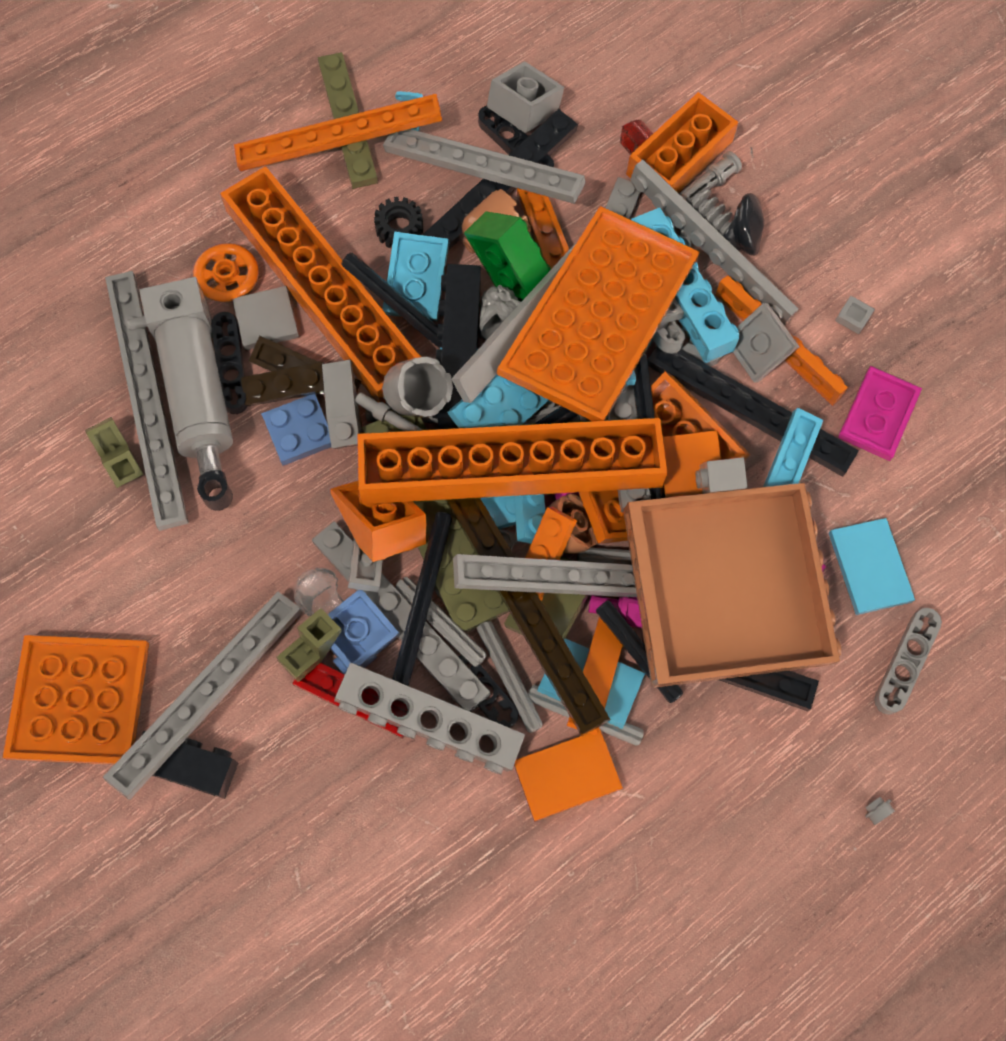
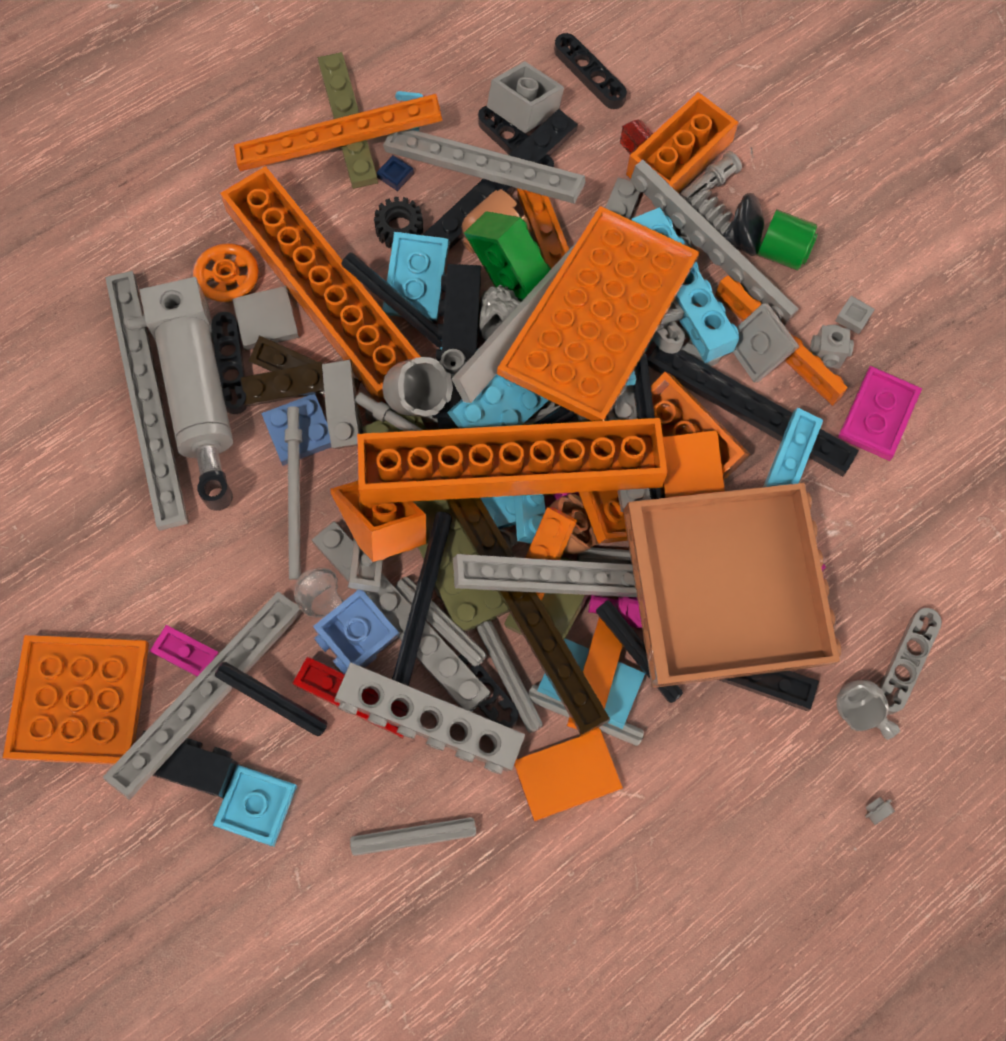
olive slope [85,417,143,488] -> none
olive slope [276,608,342,682] -> none
light grey brick [695,457,747,494] -> none
medium azure tile [828,518,915,615] -> none
none -> dark pink plate [150,625,219,677]
none -> medium azure tile [213,765,297,847]
none -> black axle [215,662,328,736]
none -> light grey bar [285,407,302,580]
none -> light grey axle [350,817,476,856]
none -> dark blue tile [376,155,414,191]
none -> light grey plate [439,349,466,377]
none -> black beam [554,33,627,109]
none -> green piece [757,209,818,271]
none -> light grey brick [810,325,854,369]
none -> light grey hair [836,680,900,740]

